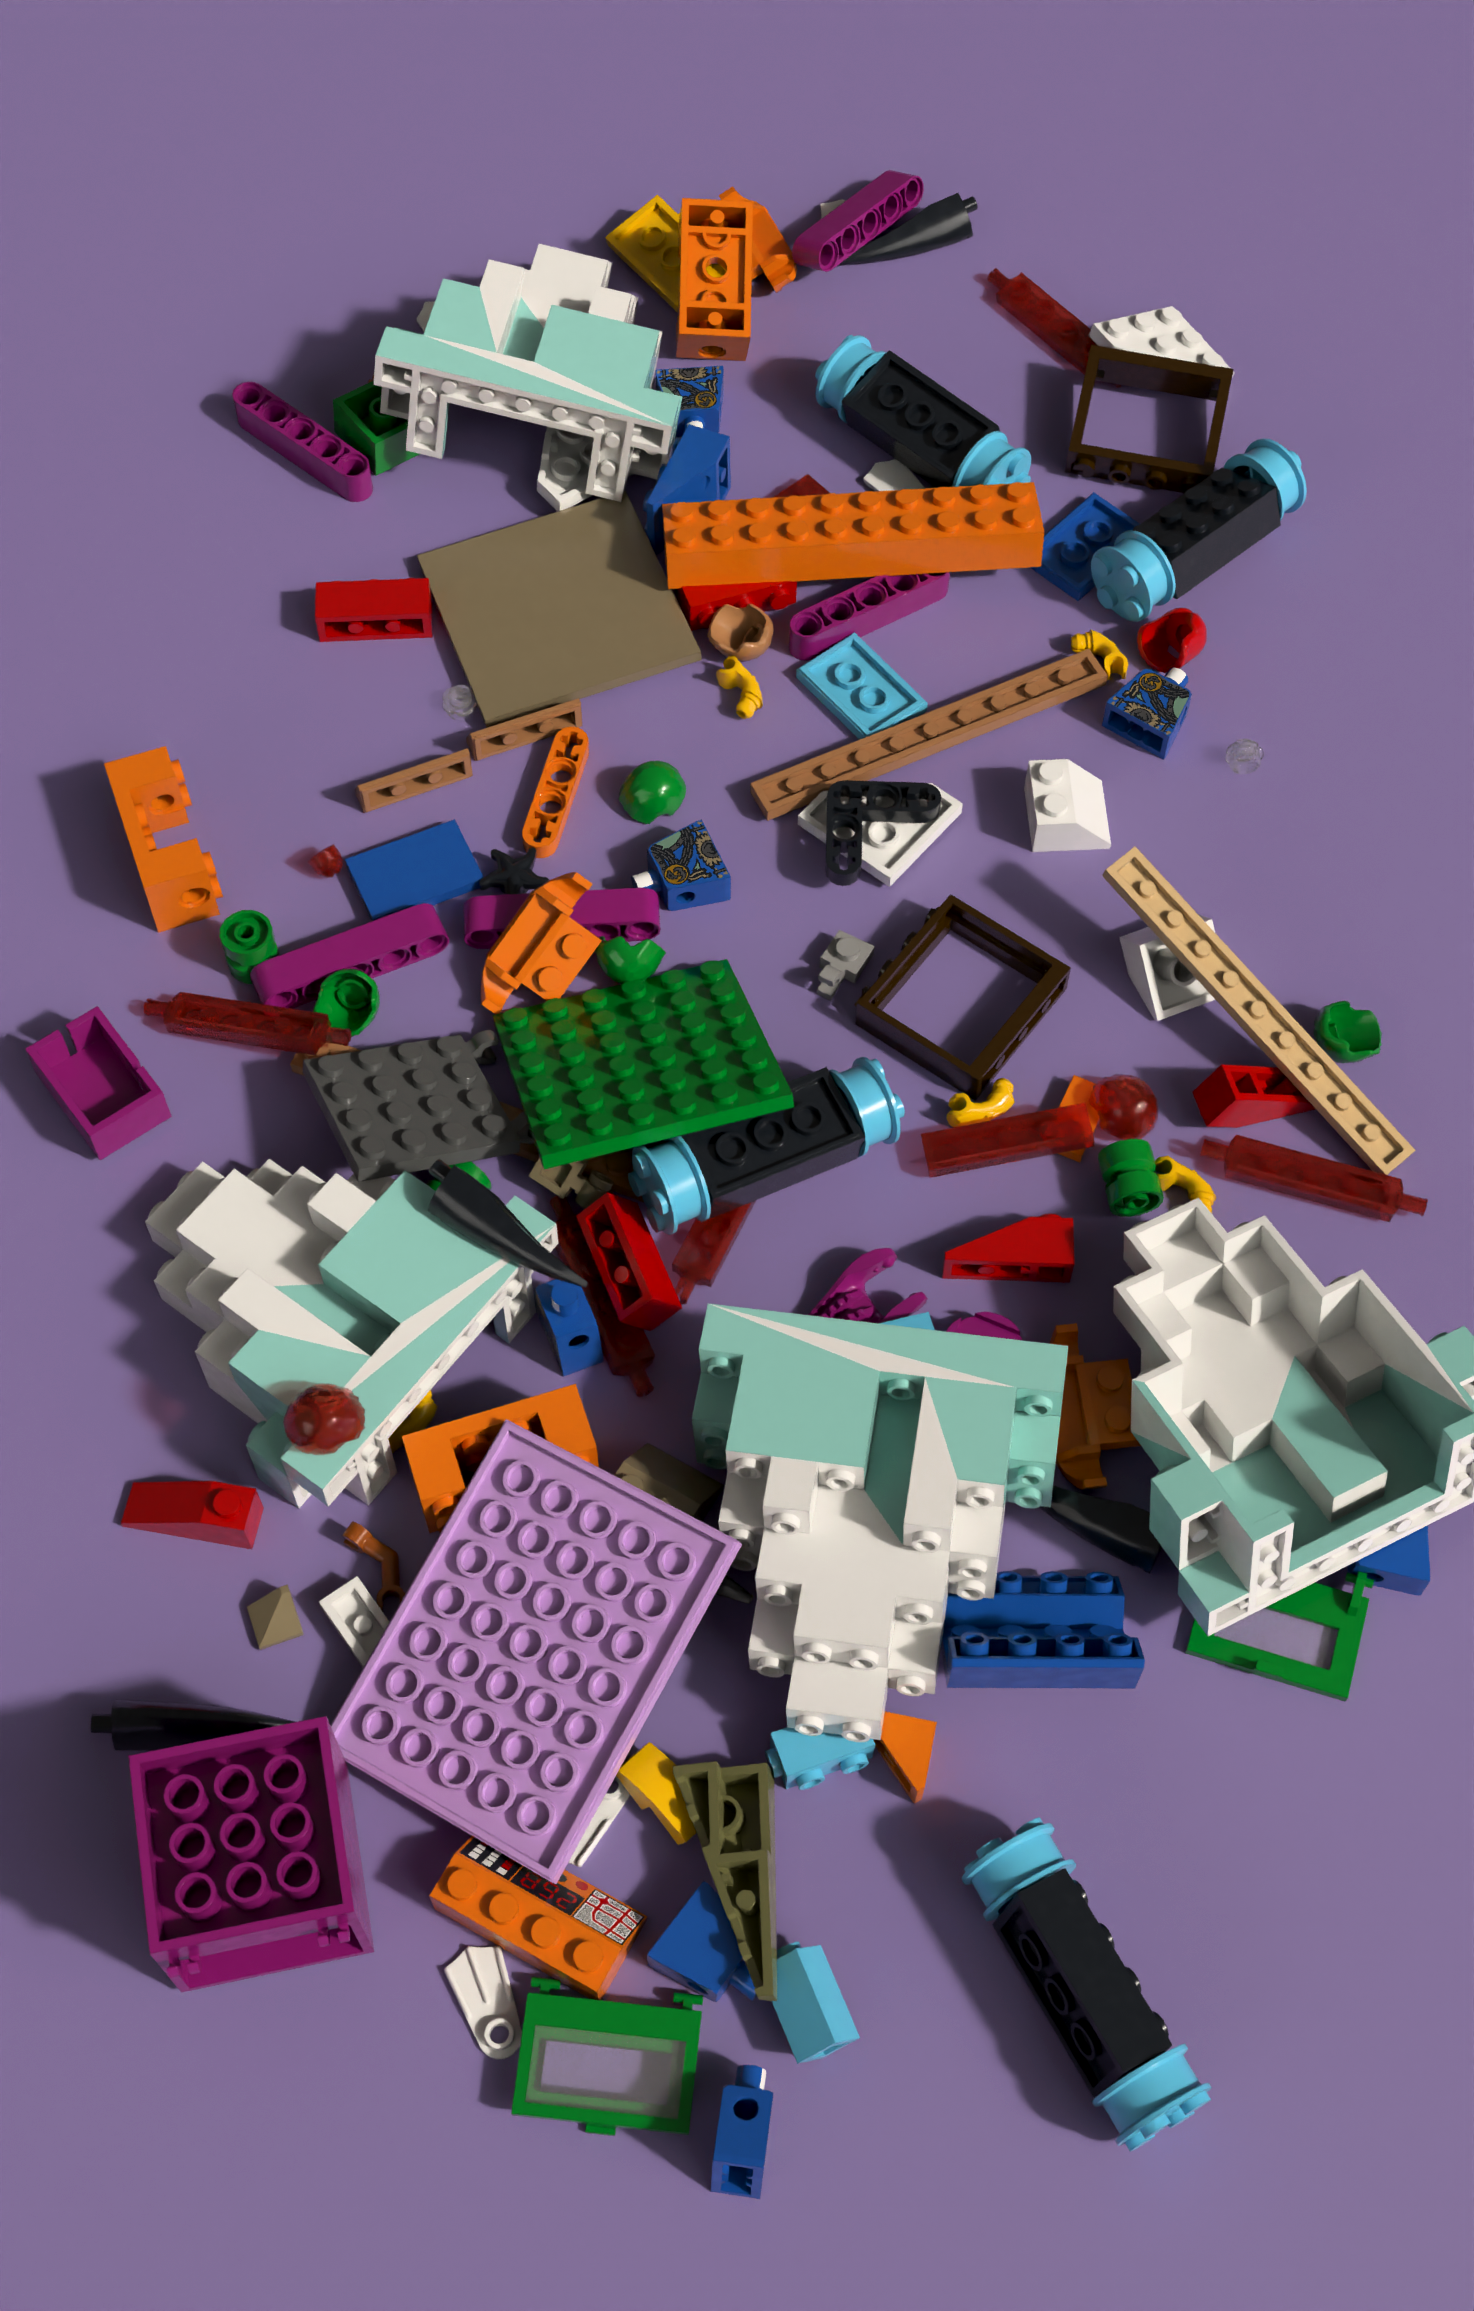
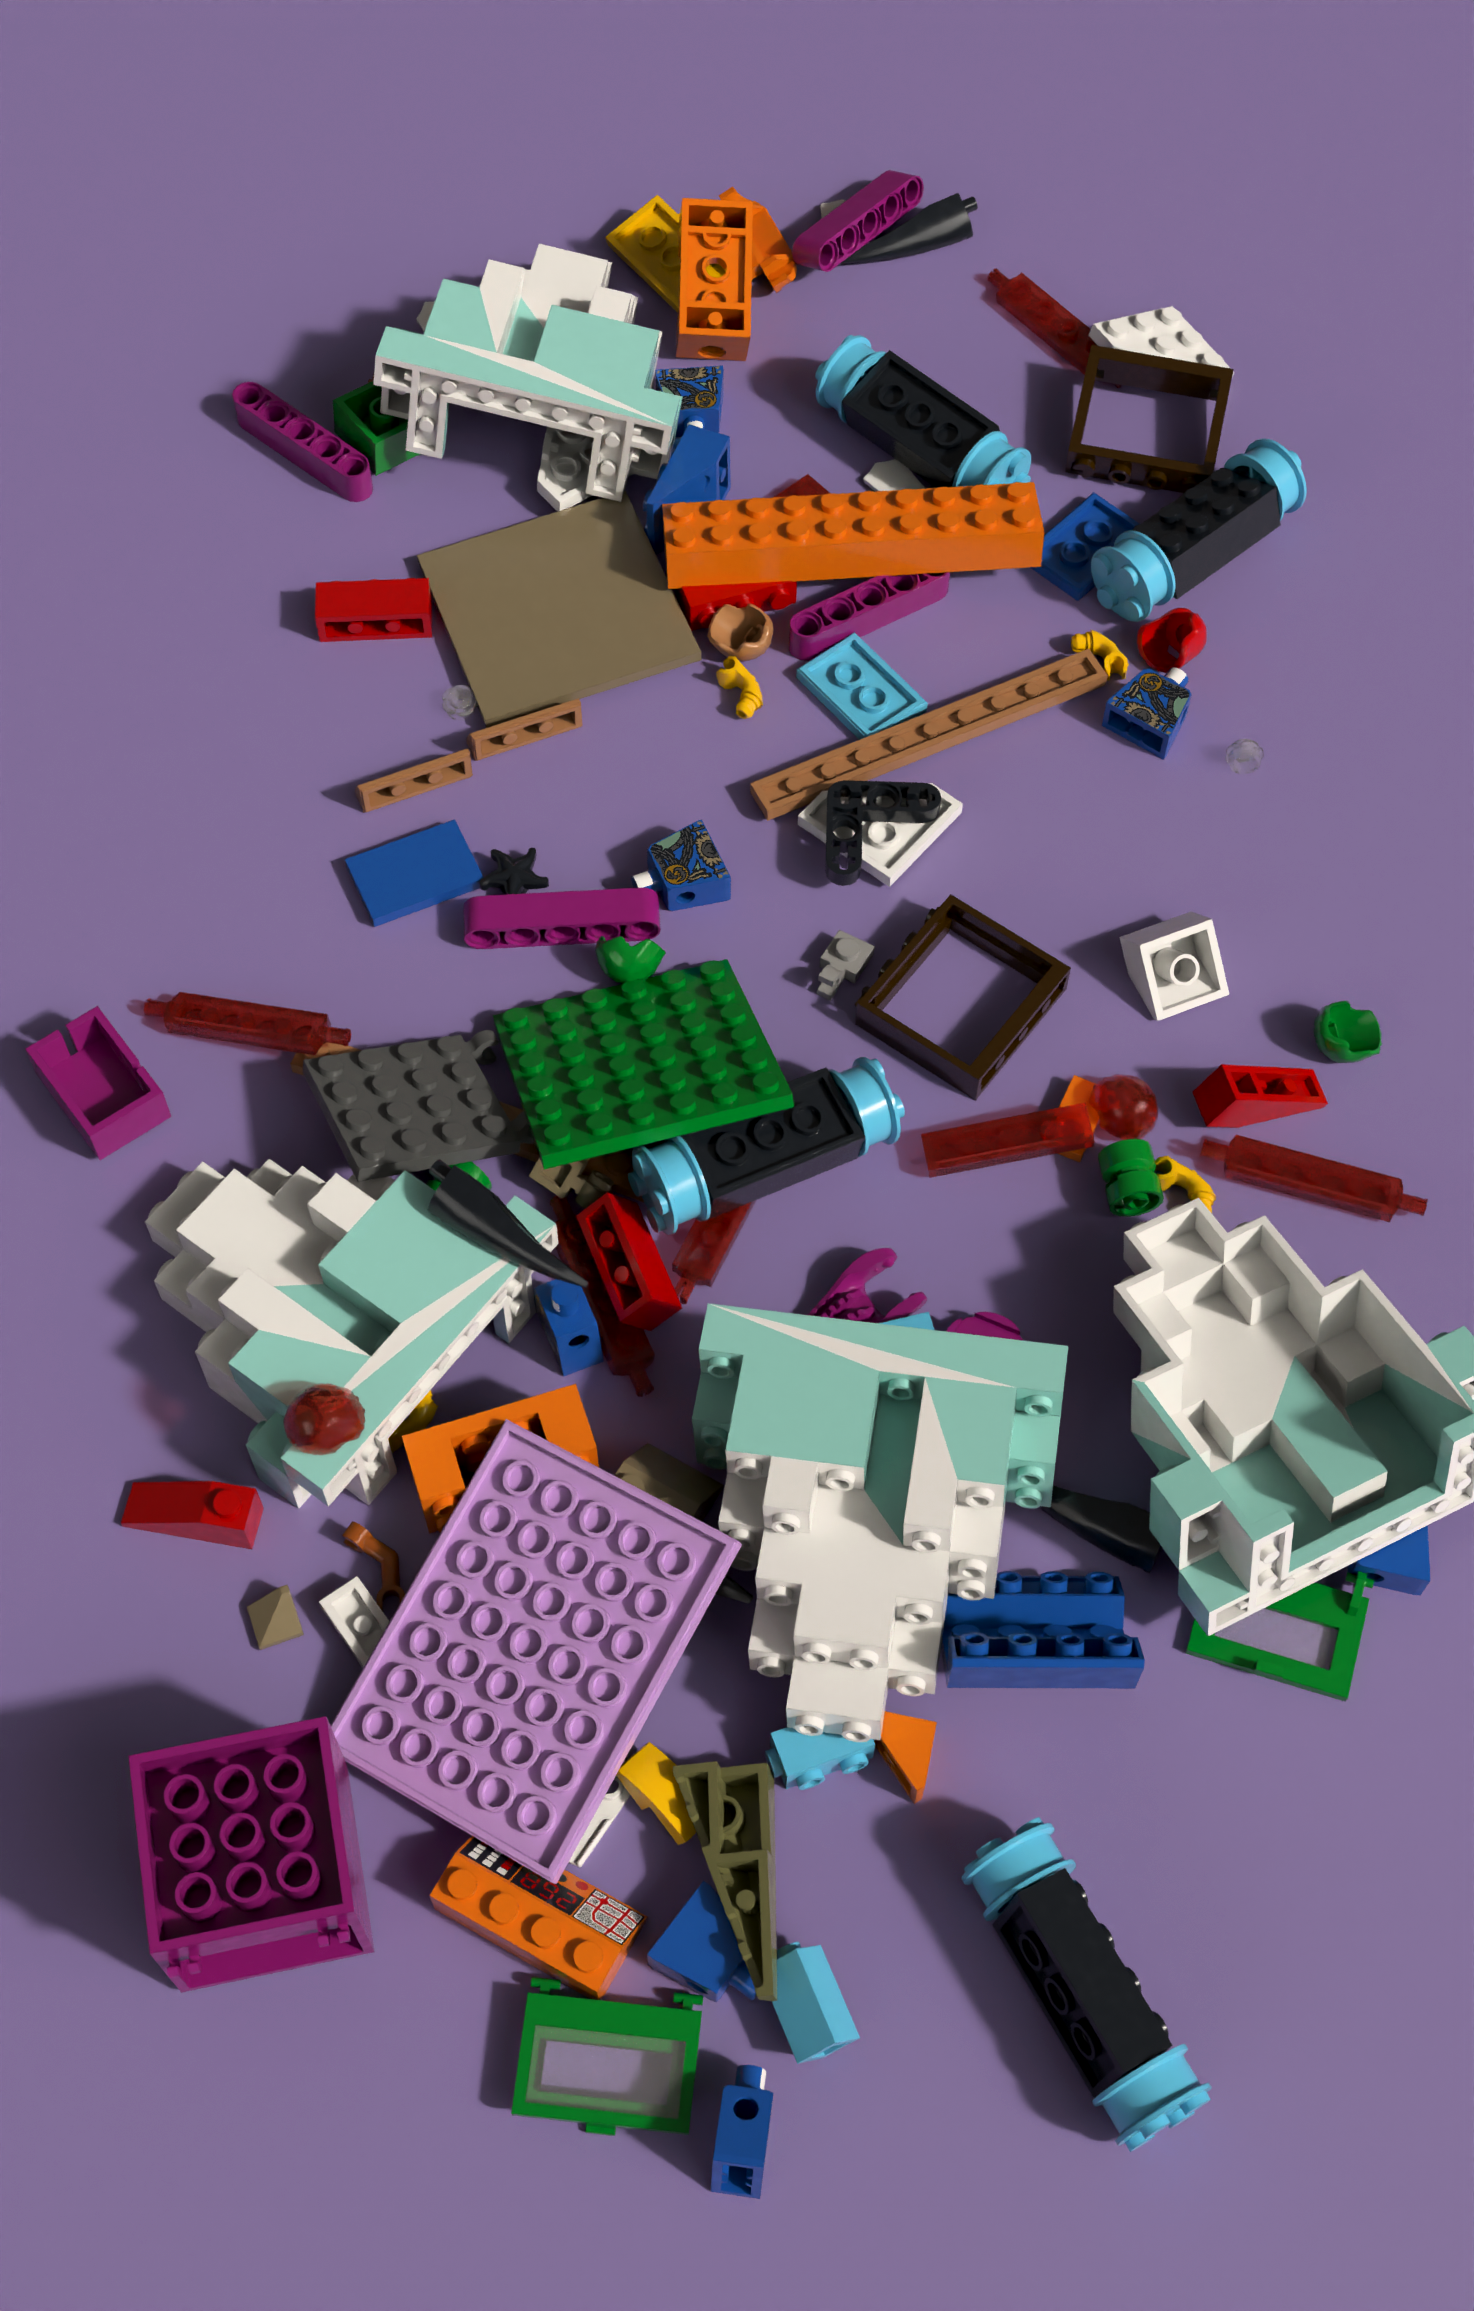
black piece [91,1700,296,1751] -> none
orange plate [104,746,223,933] -> none
green wheel [219,910,280,984] -> none
magenta beam [250,903,450,1014] -> none
clear red hinge [308,843,343,878] -> none
green hair [313,968,380,1039] -> none
white piece [444,1946,522,2059] -> none
orange plate [481,872,602,1015] -> none
orange beam [522,727,589,858] -> none
green hair [618,761,686,824] -> none
red slope [942,1214,1074,1283] -> none
yellow piece [946,1078,1015,1129] -> none
white slope [1024,759,1111,852] -> none
orange plate [1049,1323,1141,1490] -> none
tan plate [1102,846,1416,1180] -> none

